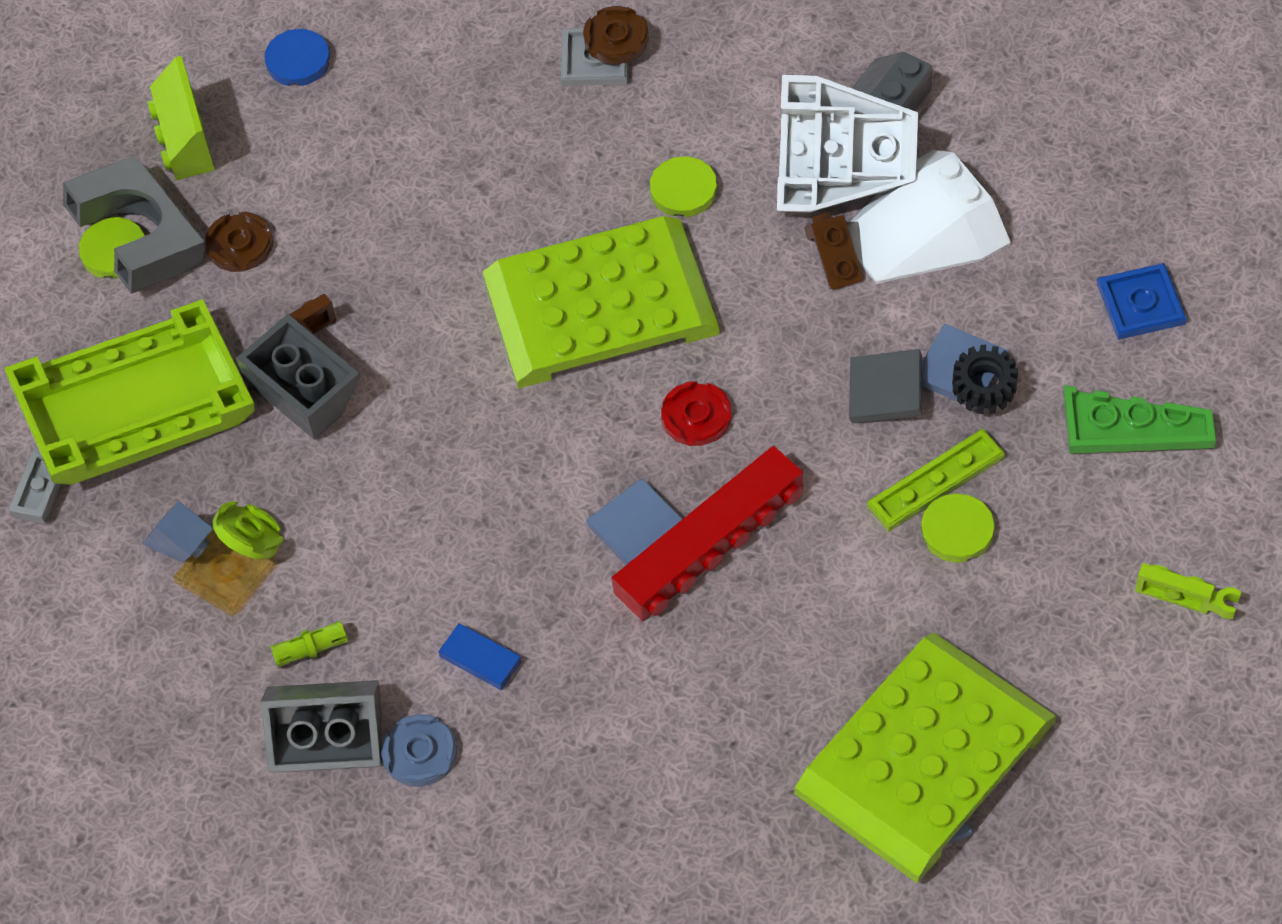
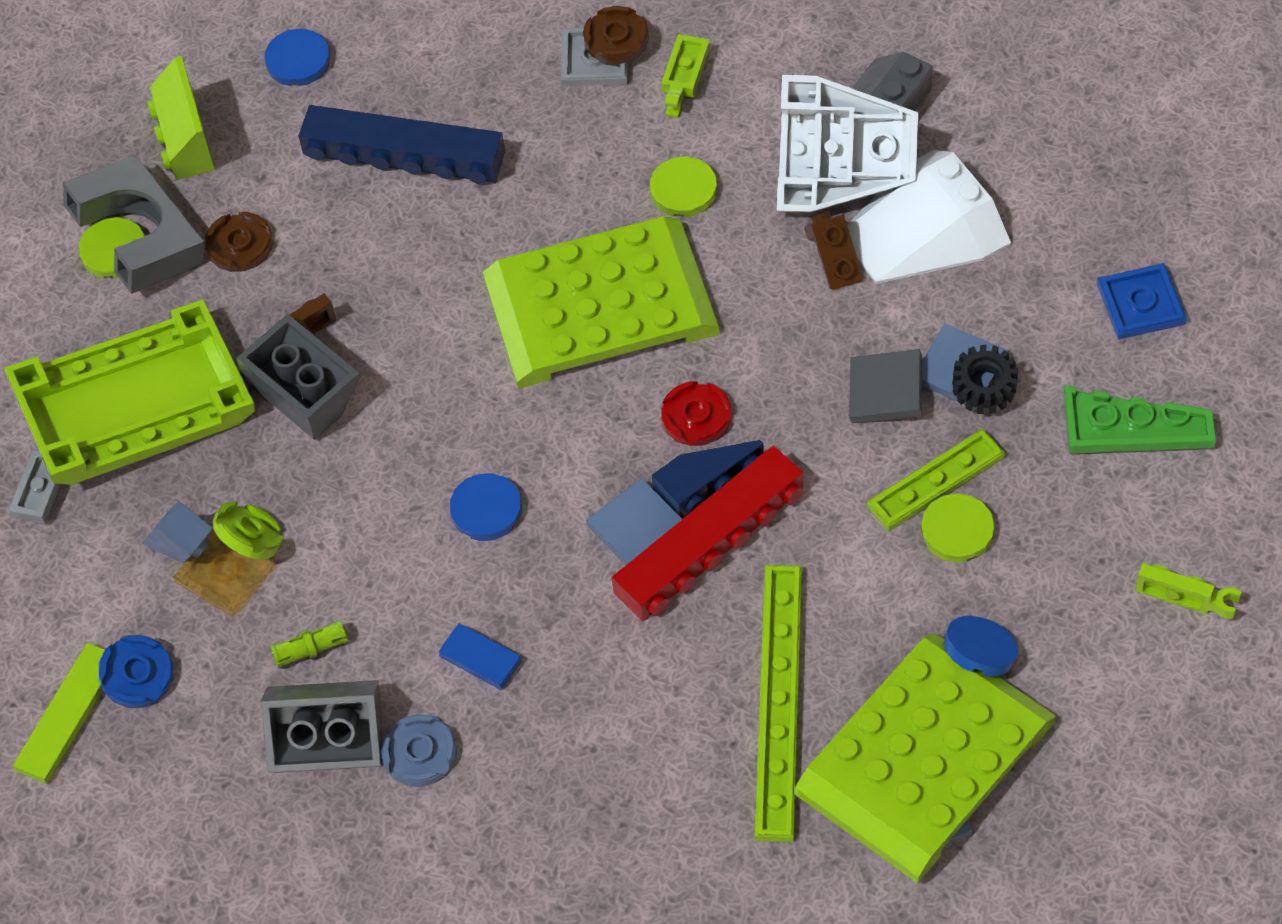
none -> lime tile [12,642,105,784]
none -> blue tile [99,635,173,708]
none -> dark blue brick [298,105,505,184]
none -> blue tile [450,473,522,541]
none -> dark blue slope [652,440,764,519]
none -> lime plate [661,34,710,118]
none -> lime tile [755,565,802,842]
none -> blue tile [943,615,1019,677]

